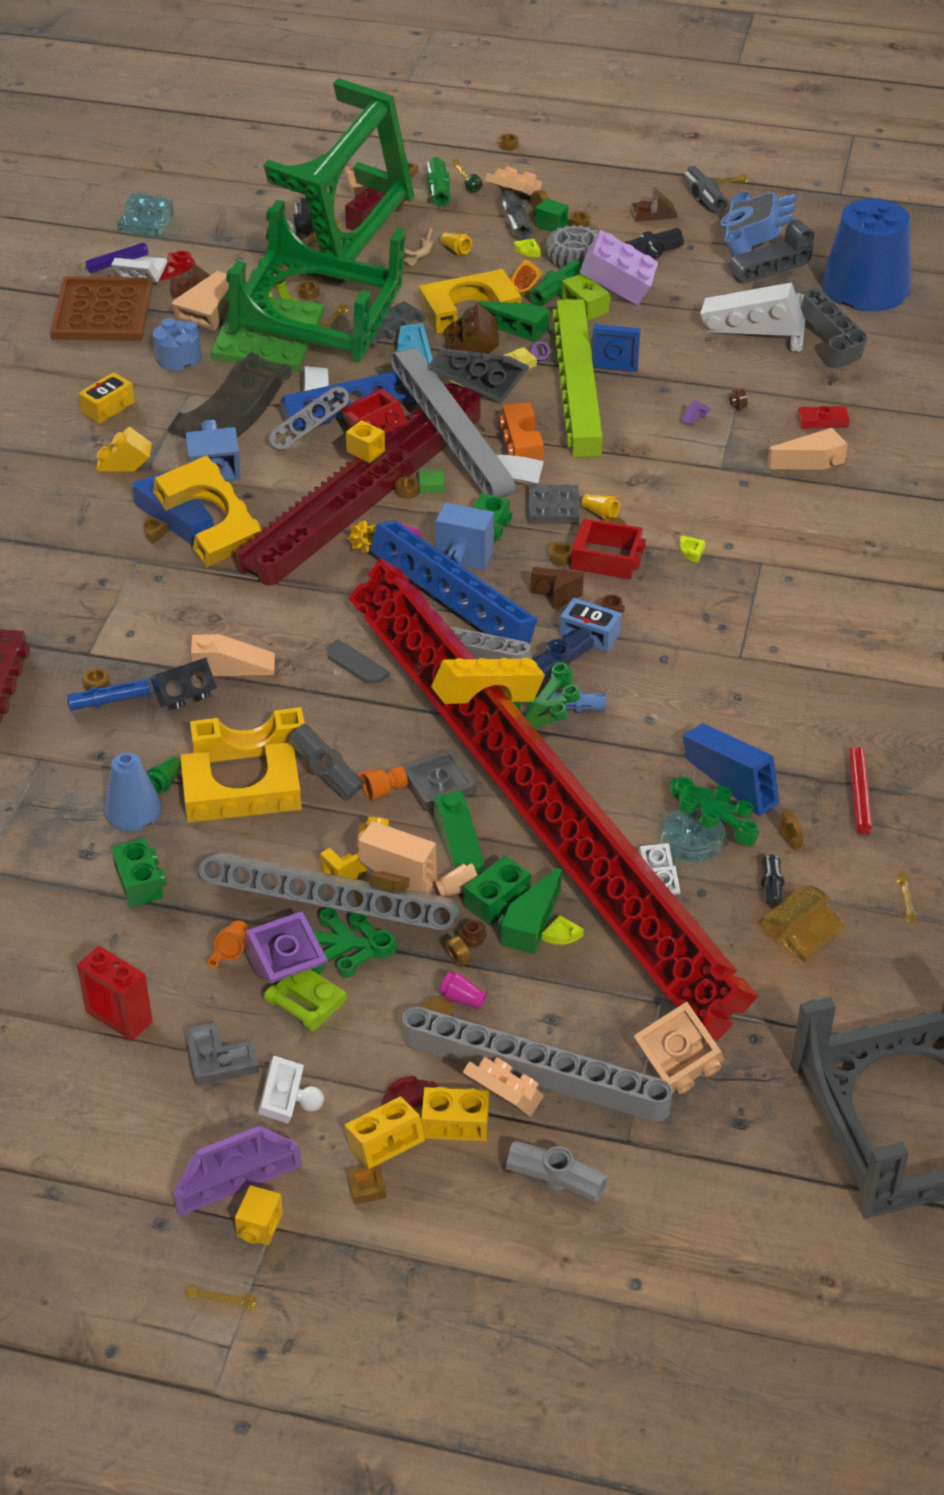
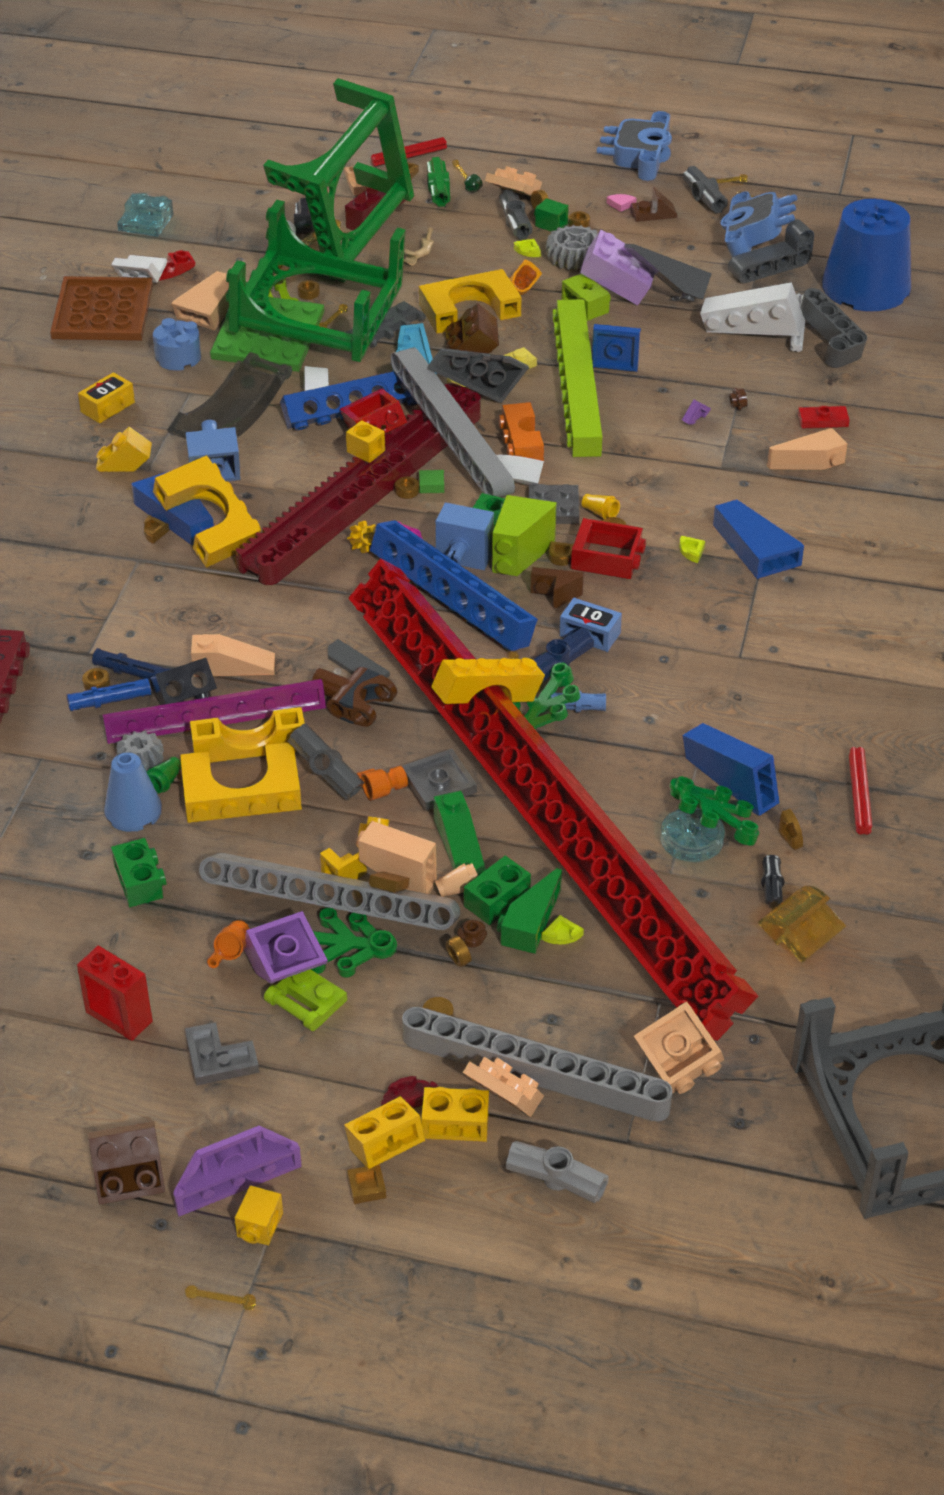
dark purple axle [86,242,149,273] -> none
reddish brown slope [171,263,210,299] -> none
white plate [258,1056,324,1124] -> none
light grey beam [268,387,349,450] -> none
dark pink cone [439,971,487,1010] -> none
yellow cone [440,232,472,255] -> none
light grey beam [450,627,532,659] -> none
green slope [478,301,550,342] -> none
pearl gold tile [498,133,519,151] -> none
green piece [529,260,582,307] -> none
medium lavender hinge [531,341,550,360] -> none
reddish brown plate [600,594,625,613] -> none
black piece [624,228,684,259] -> none
white slope [639,843,681,895] -> none
clear yellow hinge [897,873,918,922] -> none
none -> reddish brown slope [88,1121,165,1205]
none -> dark blue pin [92,648,170,686]
none -> magenta plate [103,679,326,744]
none -> light grey gear [116,730,164,772]
none -> reddish brown connector [311,667,398,727]
none -> red axle [370,137,447,167]
none -> lime slope [492,495,557,576]
none -> medium blue piece [596,111,672,181]
none -> bright pink tile [606,194,637,212]
none -> dark grey wedge [624,244,712,302]
none -> blue slope [713,499,804,579]

